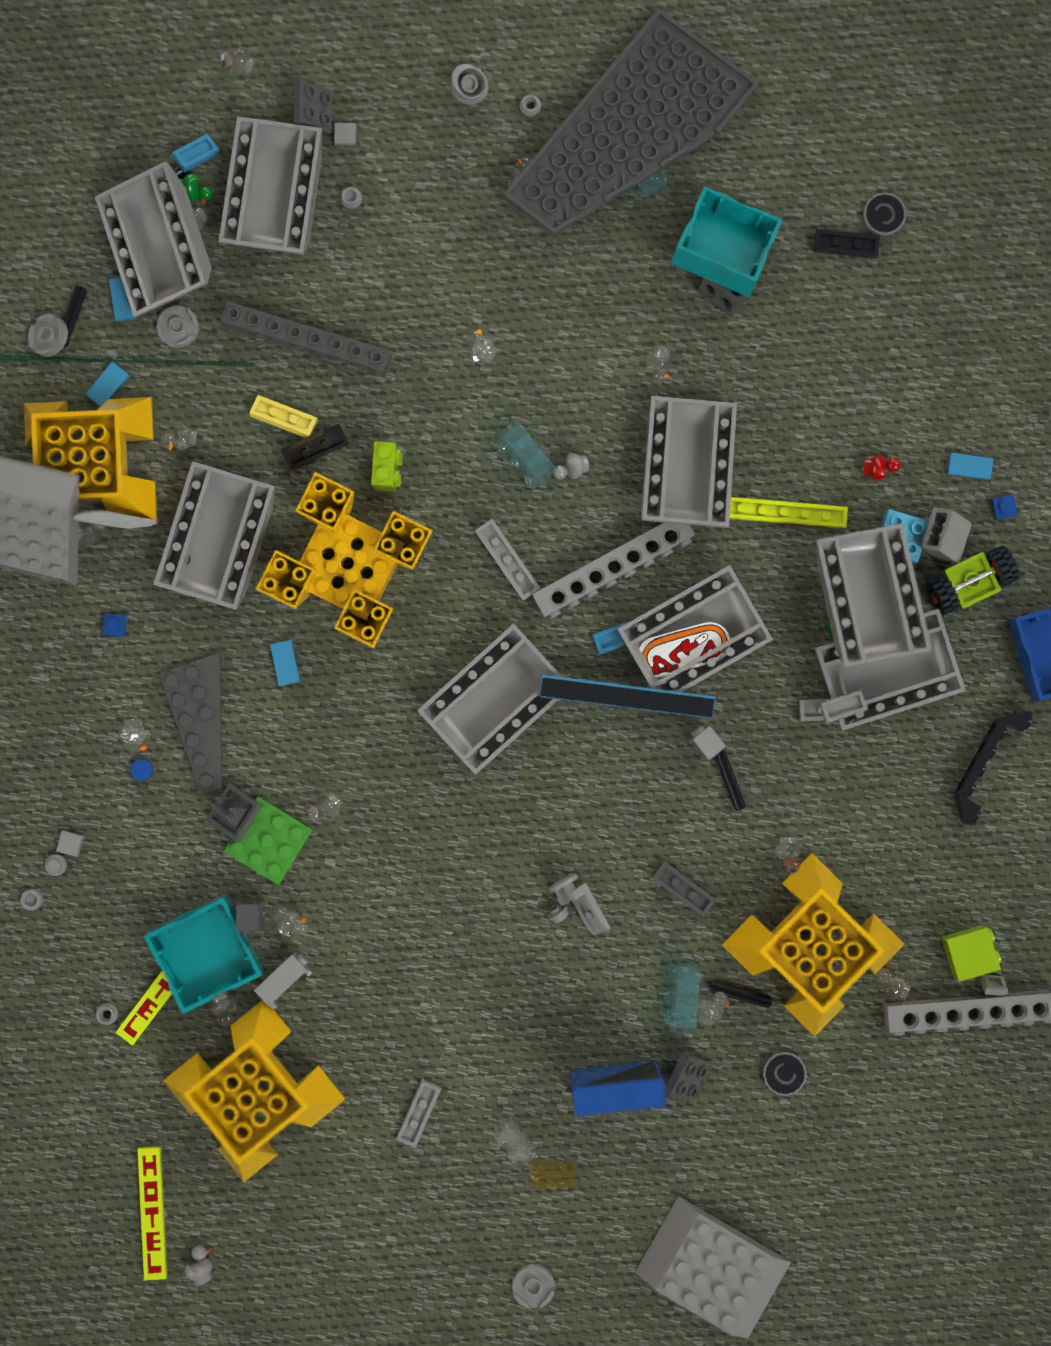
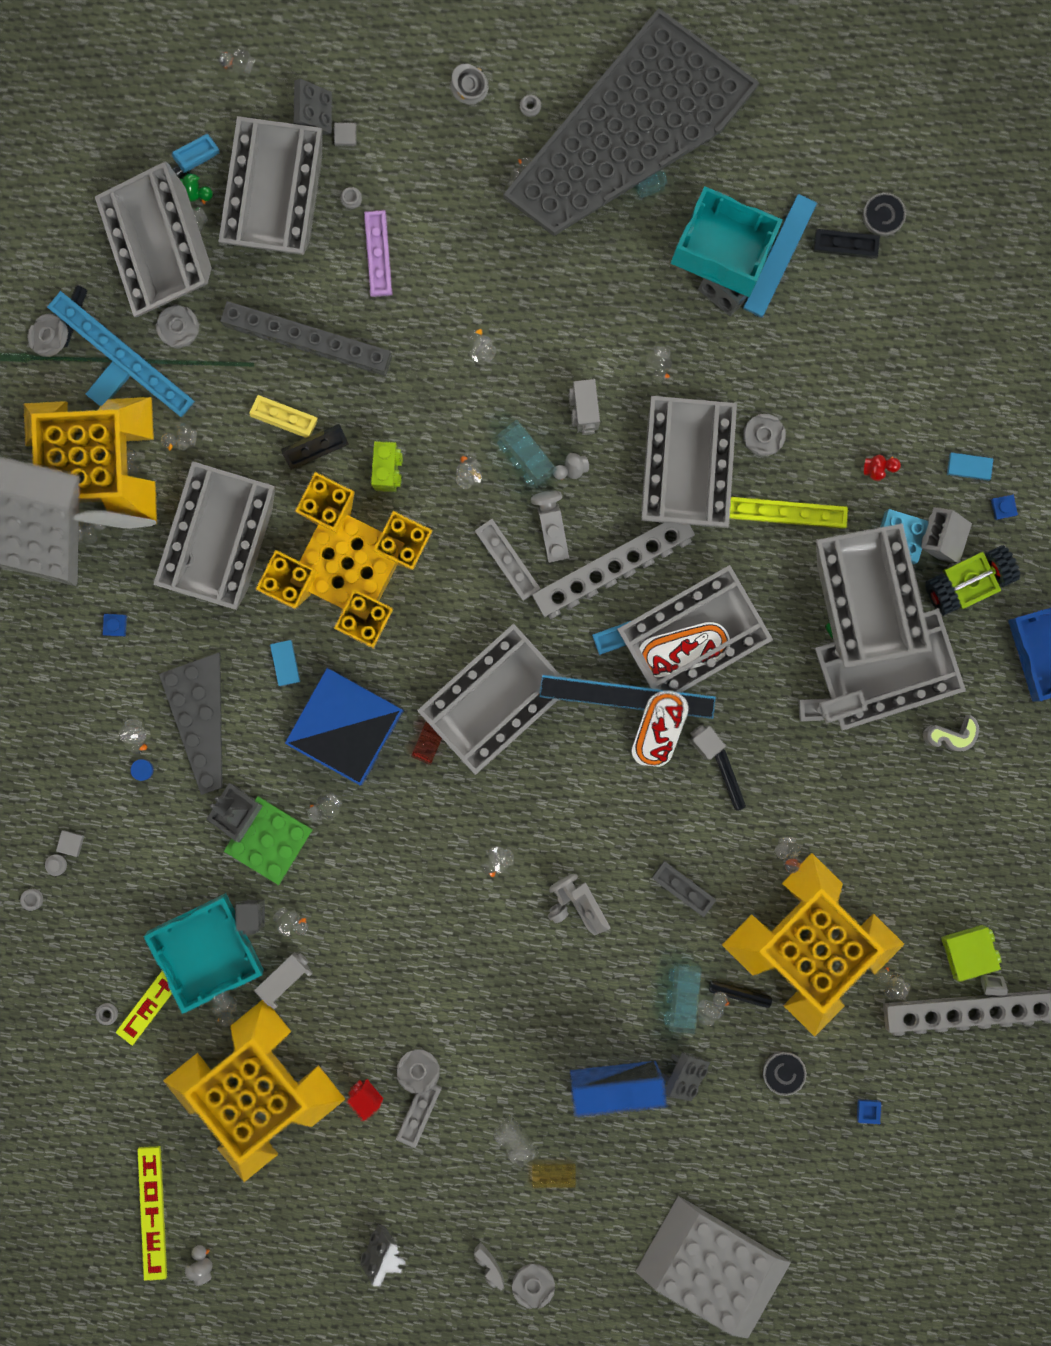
dark azure tile [109,277,138,322] -> none
black slope [954,711,1033,826] -> none
none -> dark azure tile [47,291,195,418]
none -> tile [285,668,404,786]
none -> red brick [347,1079,384,1121]
none -> dark grey plate [360,1224,406,1287]
none -> lavender tile [364,210,392,297]
none -> light grey tile [397,1050,440,1094]
none -> clear red slope [411,721,442,765]
none -> clear animal [456,455,482,489]
none -> light grey slope [474,1242,504,1291]
none -> clear animal [481,846,514,877]
none -> light grey piece [531,490,569,562]
none -> light grey brick [569,379,600,435]
none -> sticker [632,691,688,767]
none -> dark azure tile [743,194,817,318]
none -> light grey tile [743,414,786,456]
none -> blue plate [857,1099,881,1124]
none -> light grey animal [923,715,979,751]

